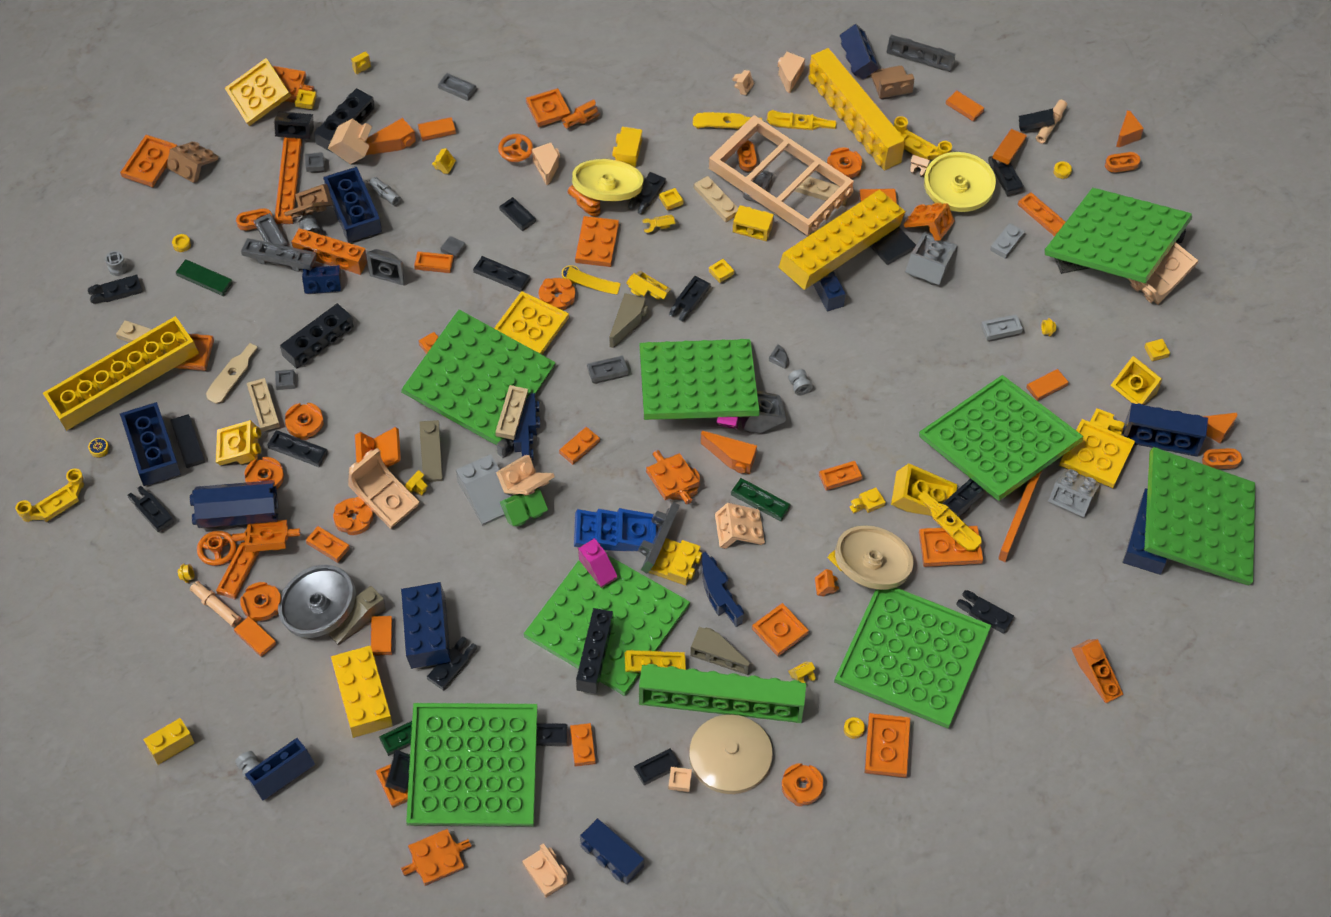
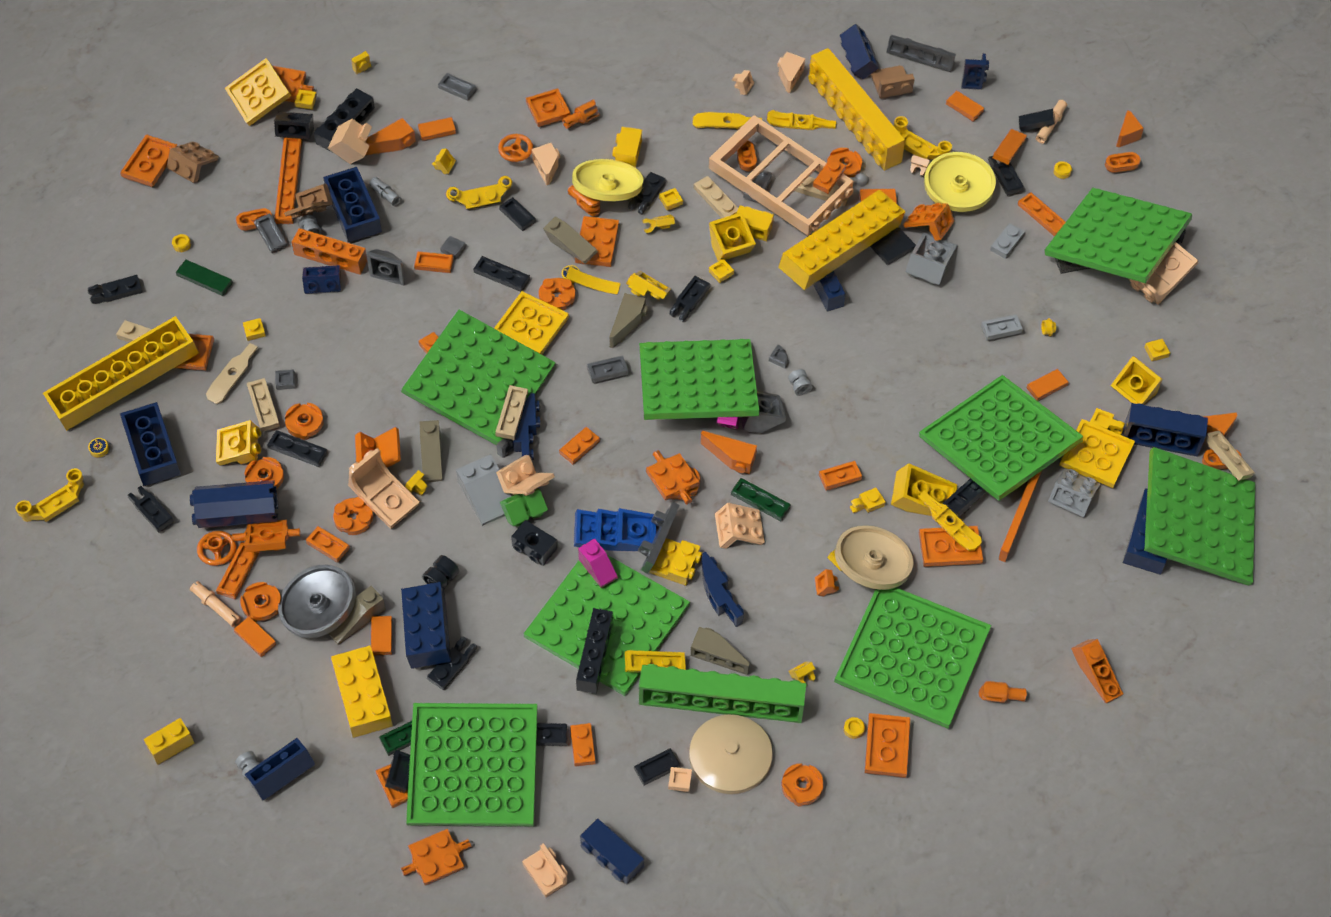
light grey wheel [105,251,127,276] -> none
black tile [171,414,205,468] -> none
yellow plate [178,564,195,583] -> none
flat silver hinge [241,238,317,271] -> none
black brick [280,303,354,369] -> none
flat silver plate [305,152,324,172] -> none
orange plate [752,603,809,656] -> none
black hinge [956,590,1014,634] -> none
none -> yellow plate [242,318,266,341]
none -> black wheel [422,555,459,590]
none -> yellow plate [446,176,512,209]
none -> black brick [511,520,558,566]
none -> dark tan slope [543,216,598,264]
none -> yellow slope [709,212,756,261]
none -> orange plate [813,158,846,194]
none -> light grey bar [850,173,868,186]
none -> dark blue bracket [961,53,989,90]
none -> orange arm [978,681,1027,703]
none -> tan plate [1205,431,1255,481]

